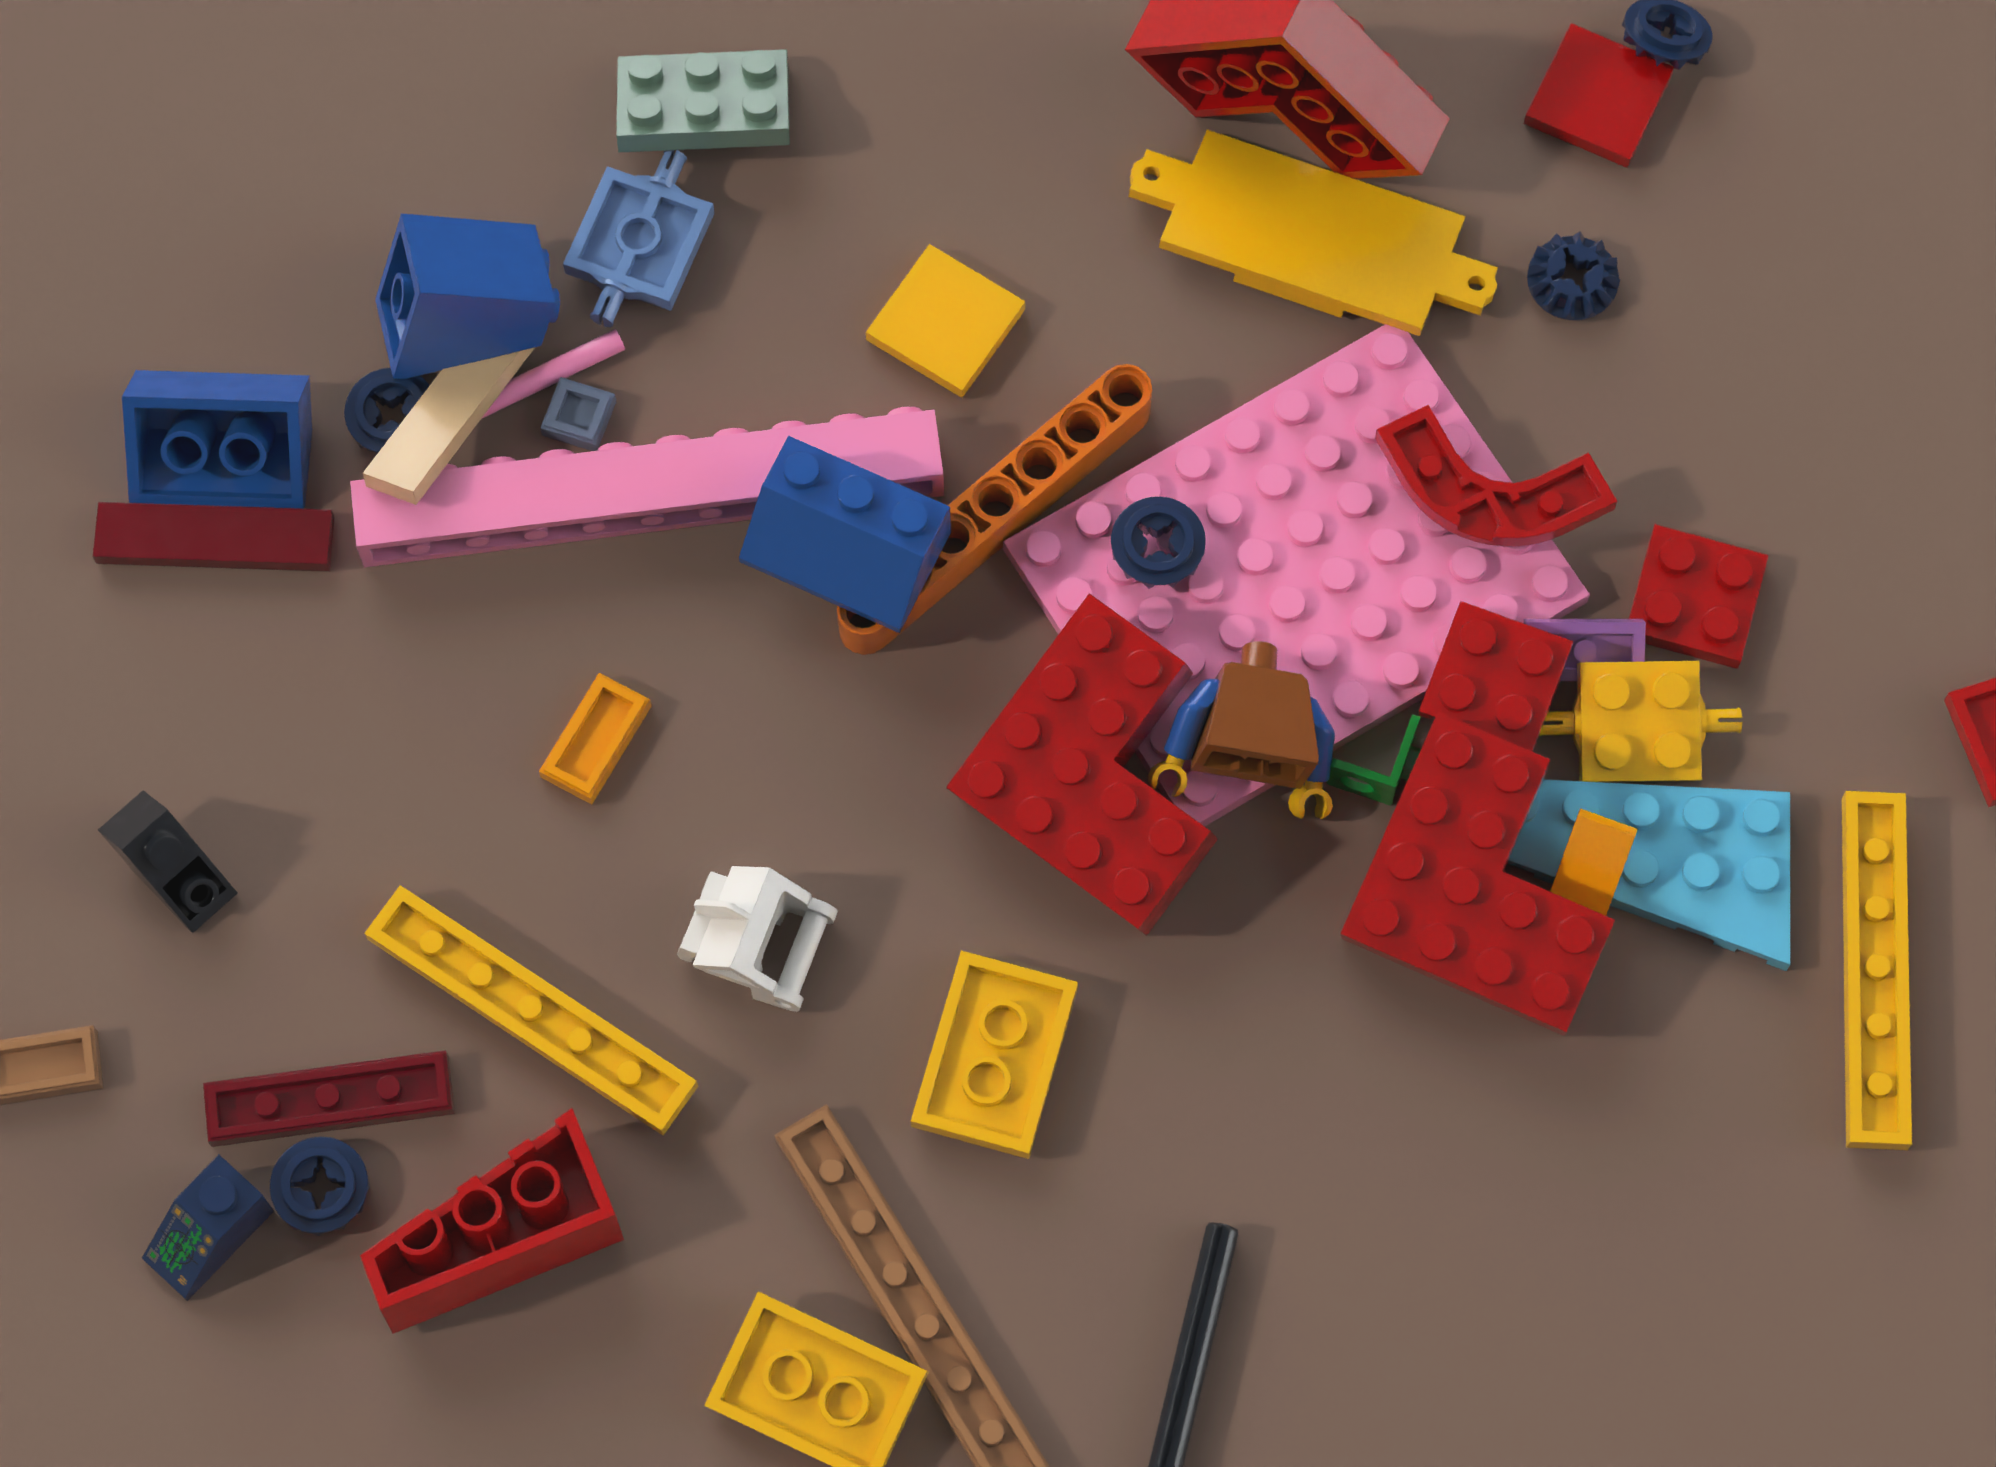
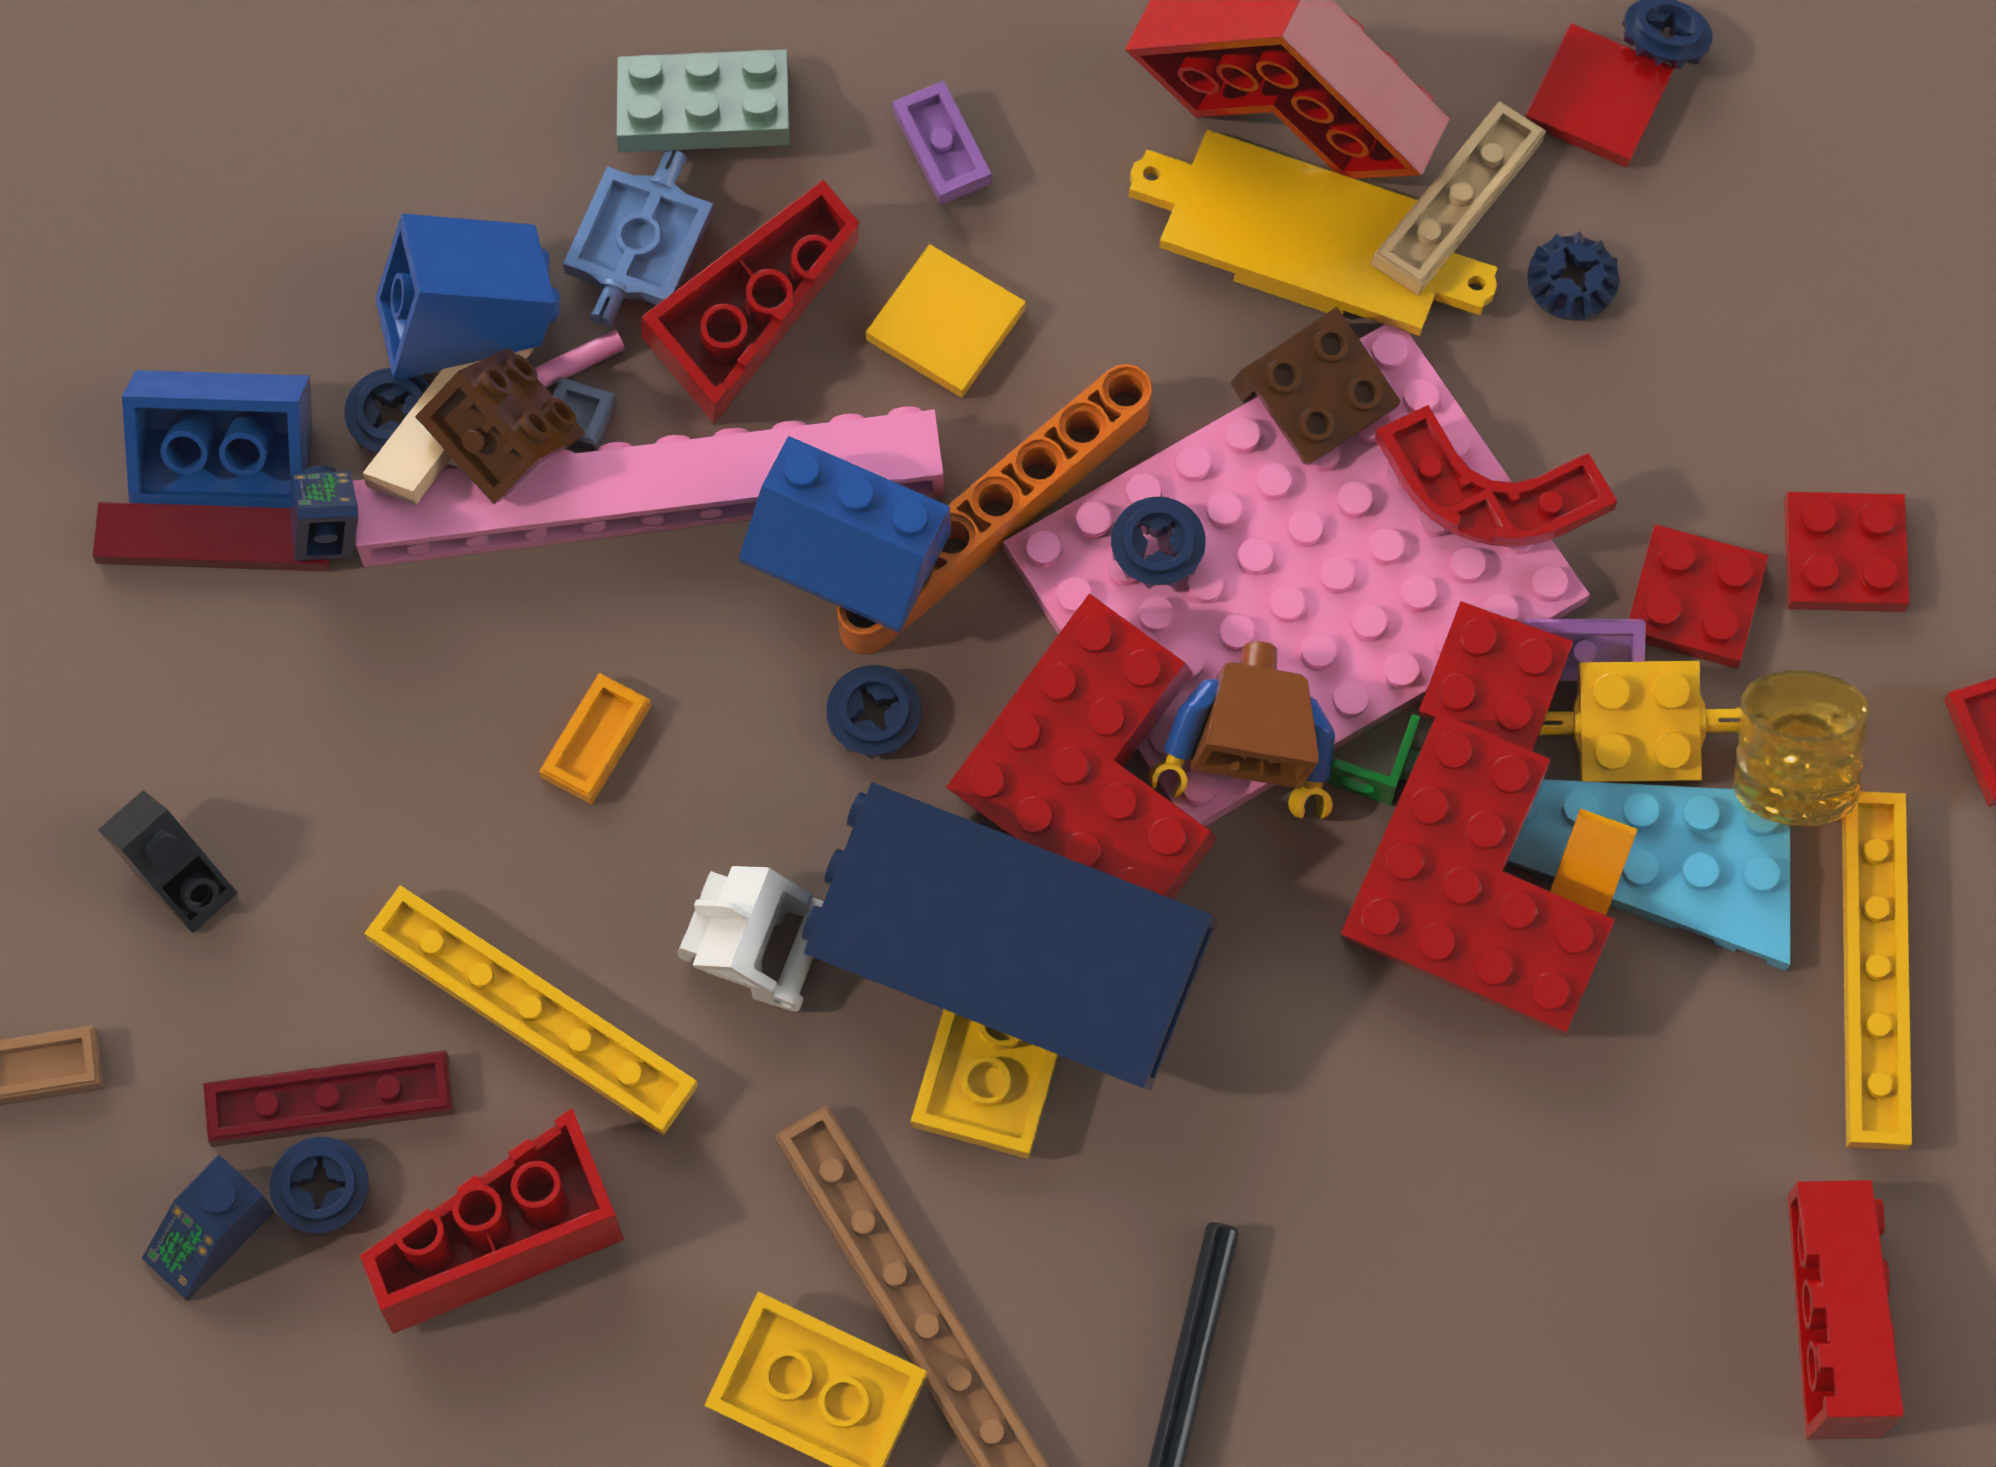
none -> dark blue slope [289,466,358,561]
none -> reddish brown bracket [415,348,585,504]
none -> red wedge [641,180,860,424]
none -> dark blue brick [802,782,1218,1091]
none -> dark blue gear [826,665,922,759]
none -> medium lavender plate [892,80,992,205]
none -> reddish brown bracket [1230,307,1400,465]
none -> tan tile [1371,101,1546,296]
none -> clear yellow wheel [1734,670,1869,826]
none -> red plate [1784,491,1909,612]
none -> red wedge [1787,1180,1904,1440]

